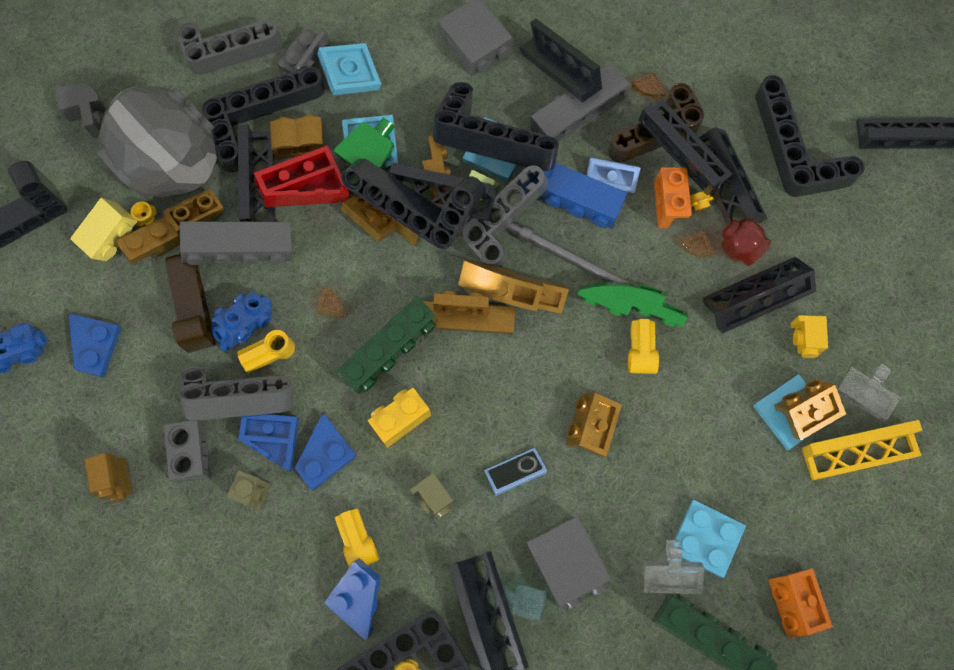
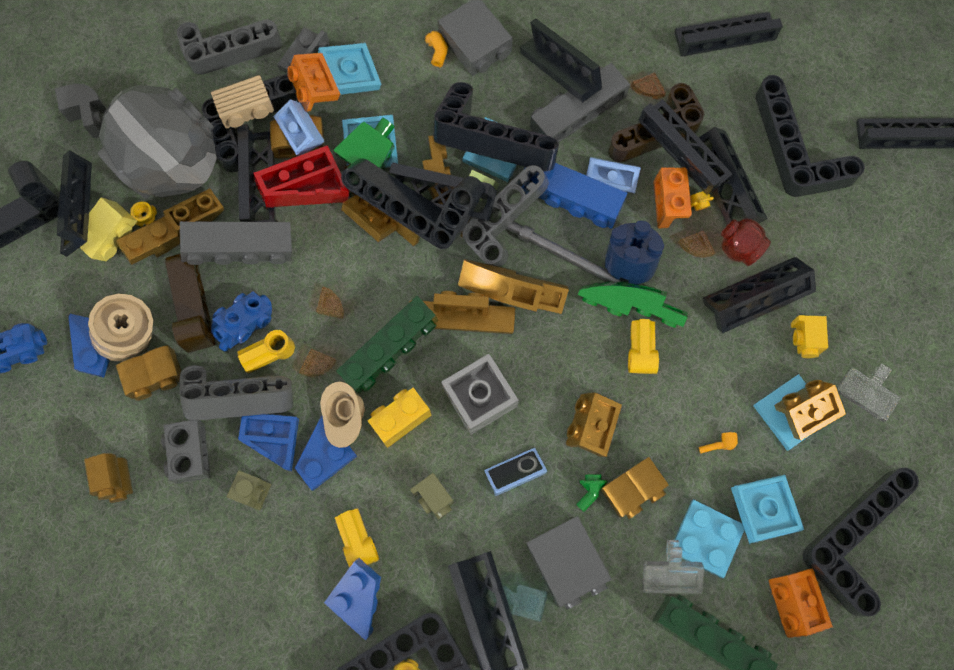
yellow fence [802,420,923,481] -> none
none -> black fence [56,150,92,257]
none -> tan wheel [88,294,153,362]
none -> pearl gold brick [116,345,181,401]
none -> tan brick [211,75,274,128]
none -> light blue slope [274,99,325,156]
none -> orange bracket [287,53,340,112]
none -> clear orange tile [299,349,336,377]
none -> tan piece [320,382,365,448]
none -> light orange arm [425,31,448,68]
none -> light grey brick [441,354,519,435]
none -> green plate [576,474,608,512]
none -> pearl gold brick [601,457,669,519]
none -> dark blue brick [605,220,664,284]
none -> black fence [674,12,783,57]
none -> light orange hand [698,432,738,454]
none -> medium azure plate [731,475,804,544]
none -> black beam [803,467,919,617]

